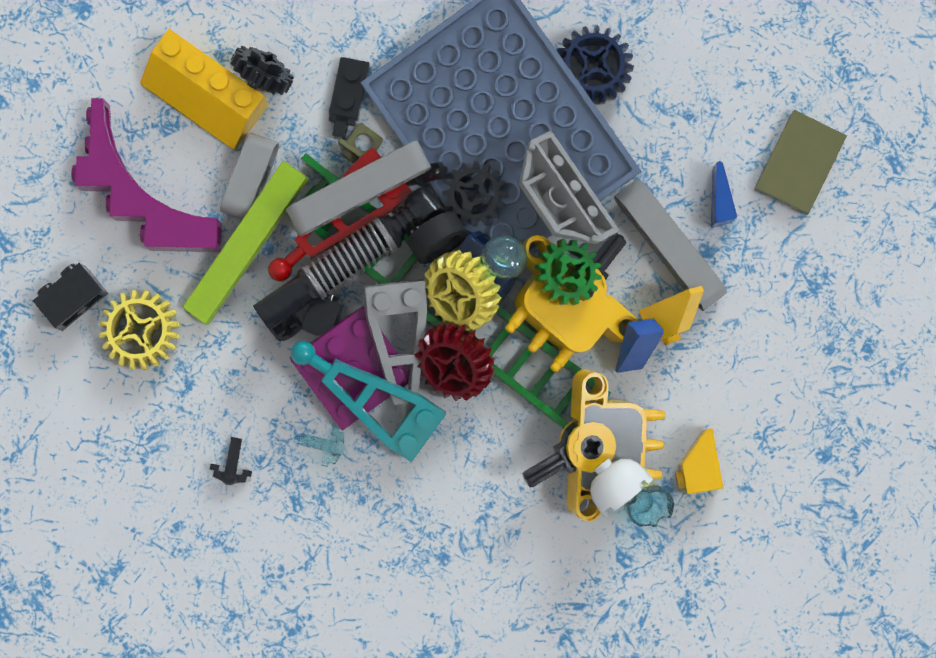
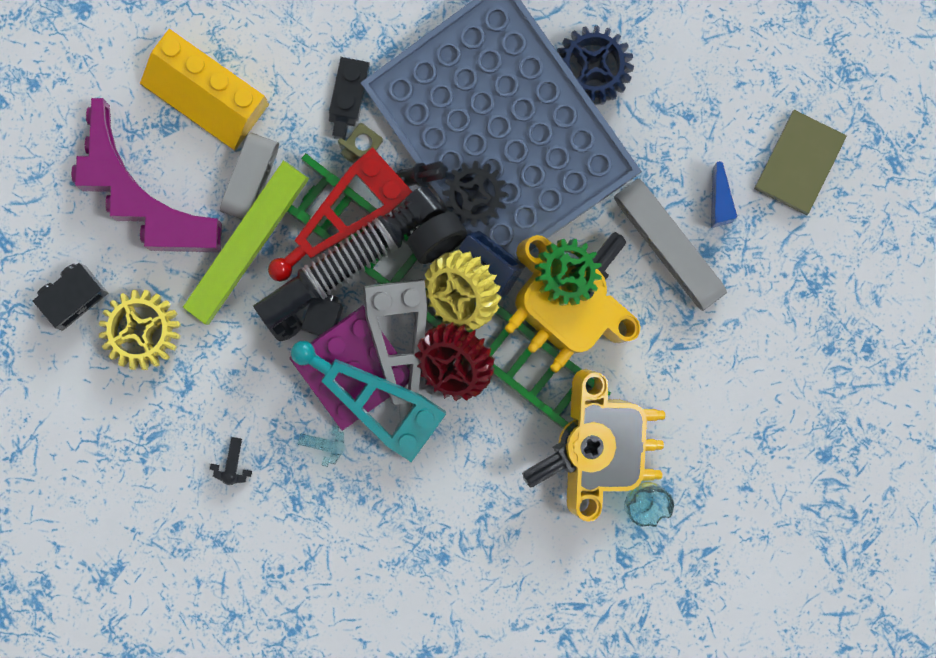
black gear [230,46,294,95] -> none
light grey beam [285,140,432,237] -> none
clear light blue hair [481,234,527,279] -> none
light grey wedge [519,131,620,244] -> none
white cylinder [590,458,653,518] -> none
blue slope [615,319,664,373] -> none
yellow slope [639,286,704,346] -> none
yellow slope [675,428,724,494] -> none

